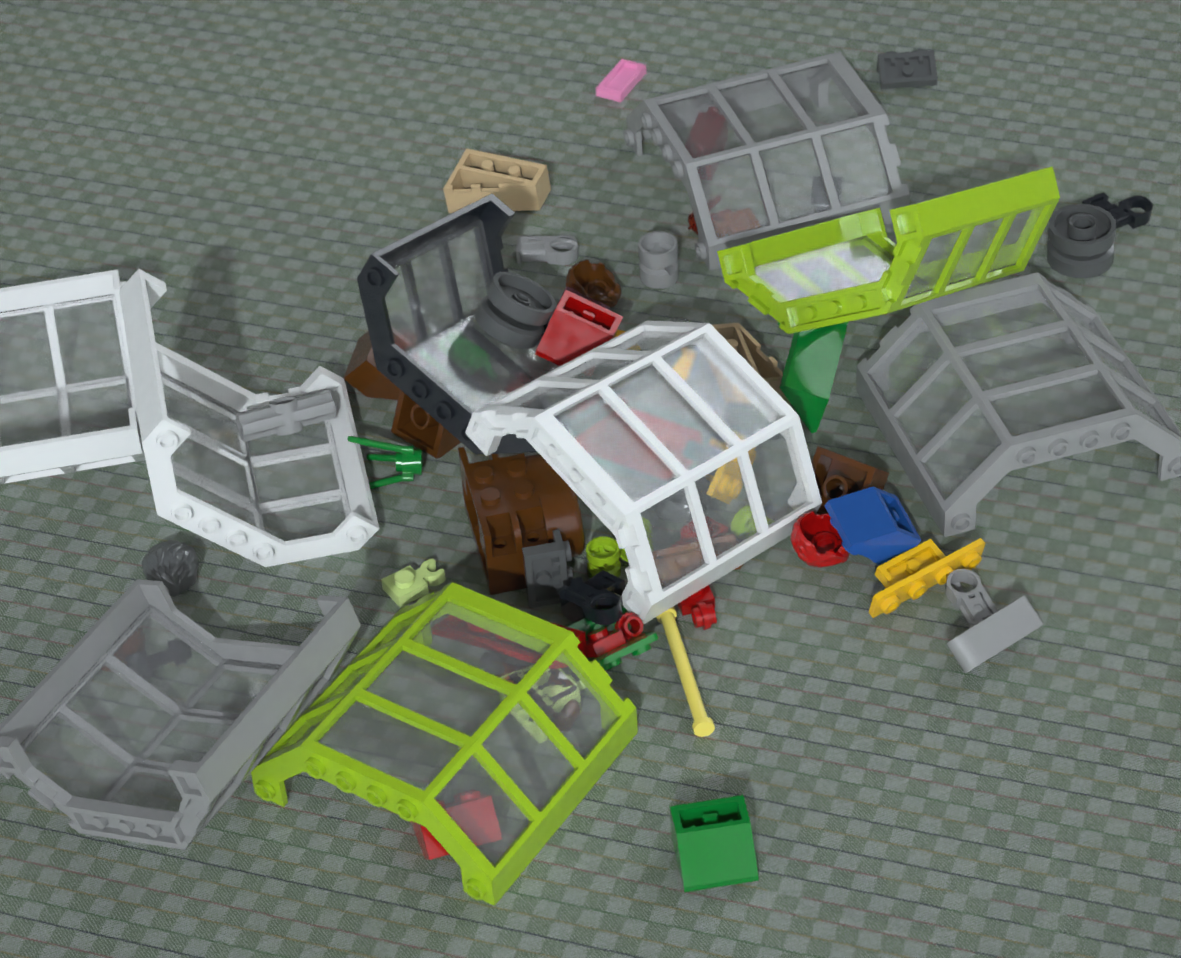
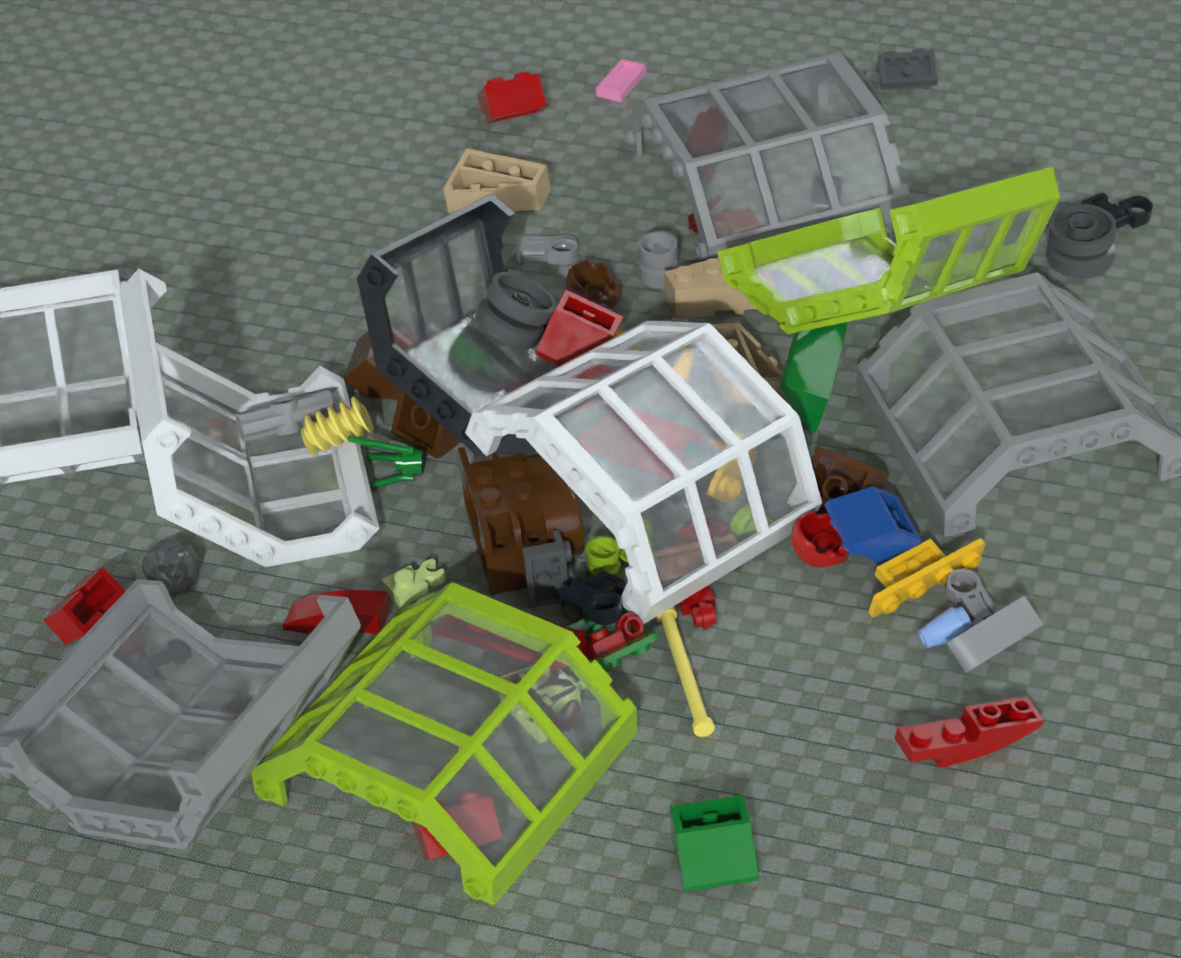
none -> red piece [43,567,126,645]
none -> red slope [283,590,390,635]
none -> light yellow piece [301,396,374,456]
none -> red slope [477,71,547,124]
none -> tan wedge [664,257,773,318]
none -> red slope [894,697,1044,768]
none -> light blue cone [918,606,972,649]

